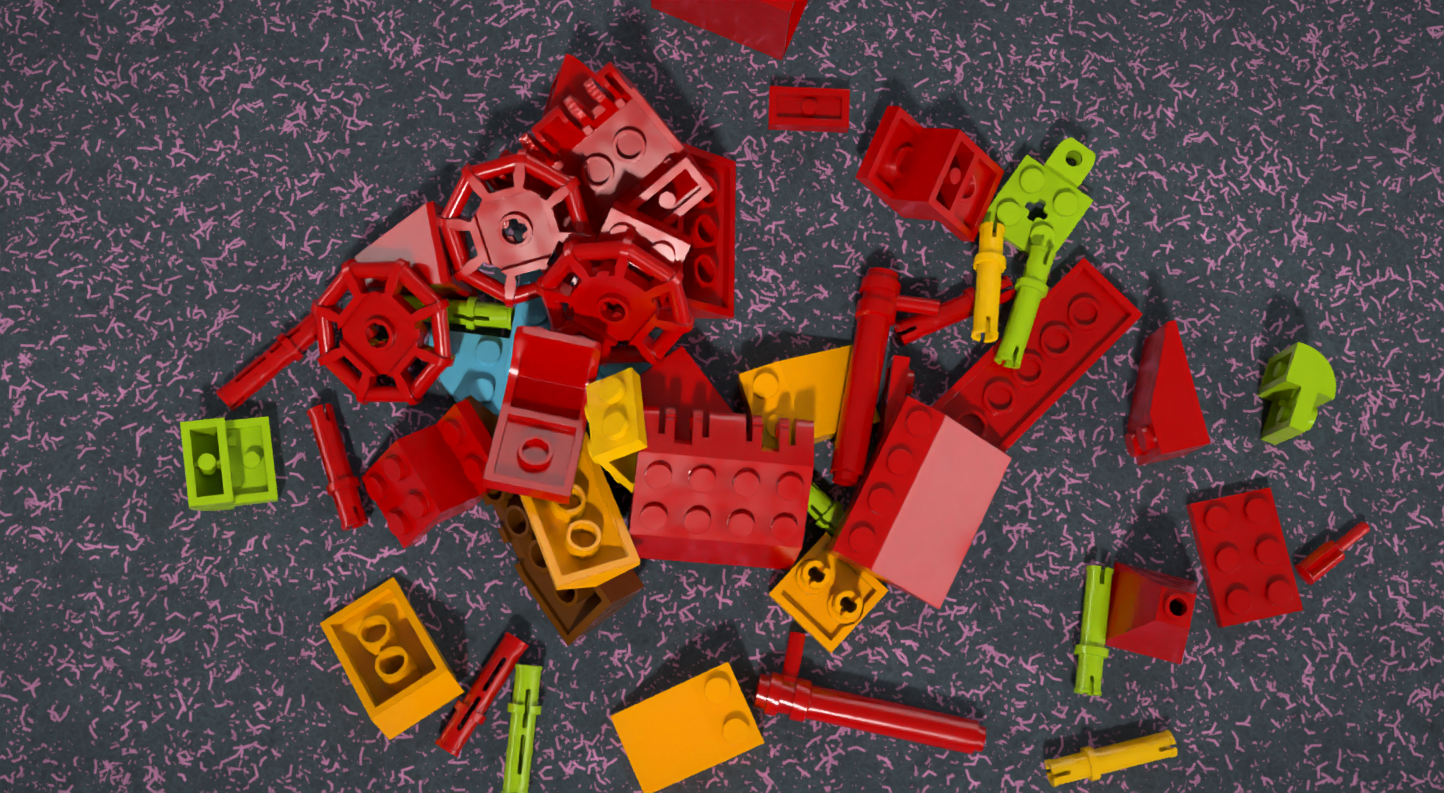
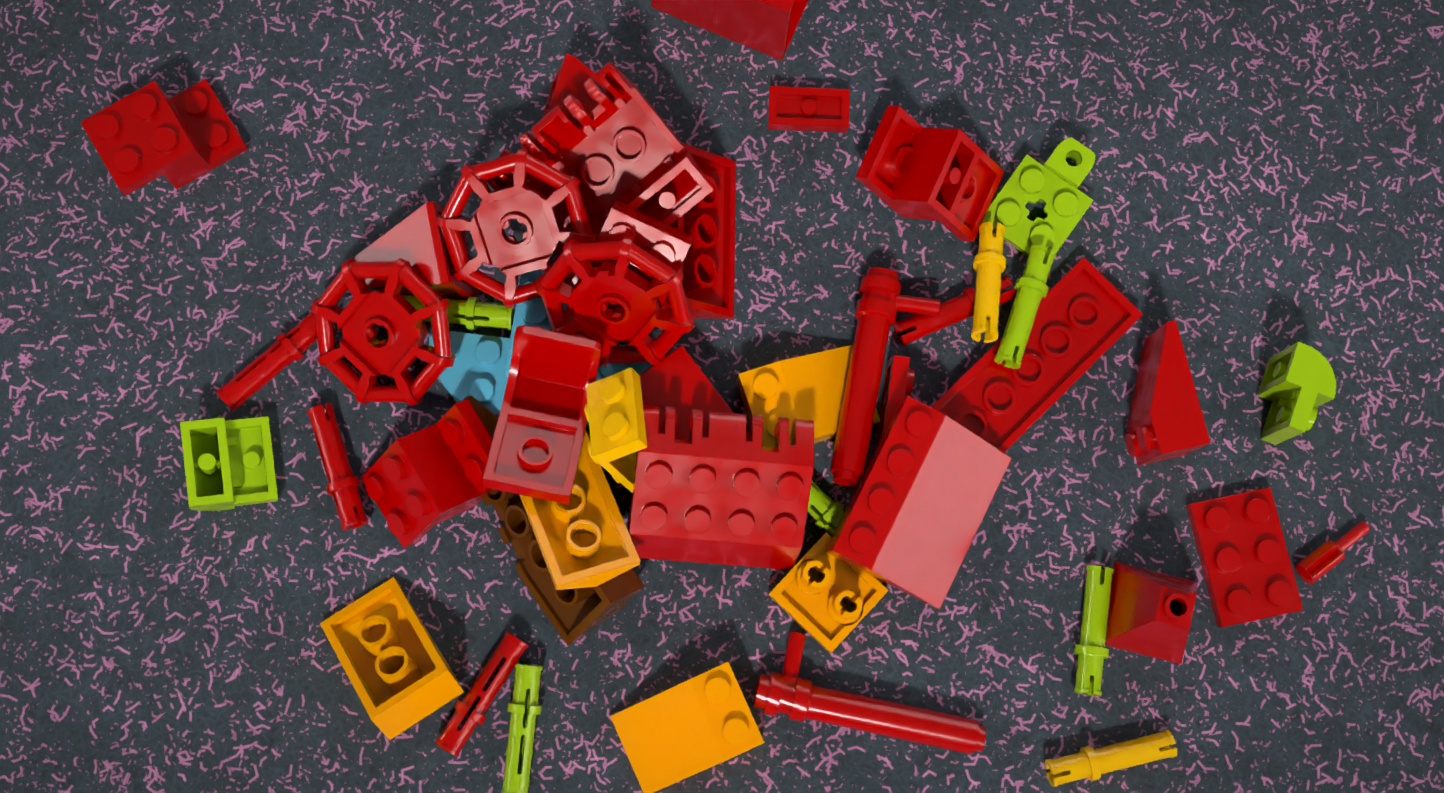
none -> red bracket [80,79,248,196]

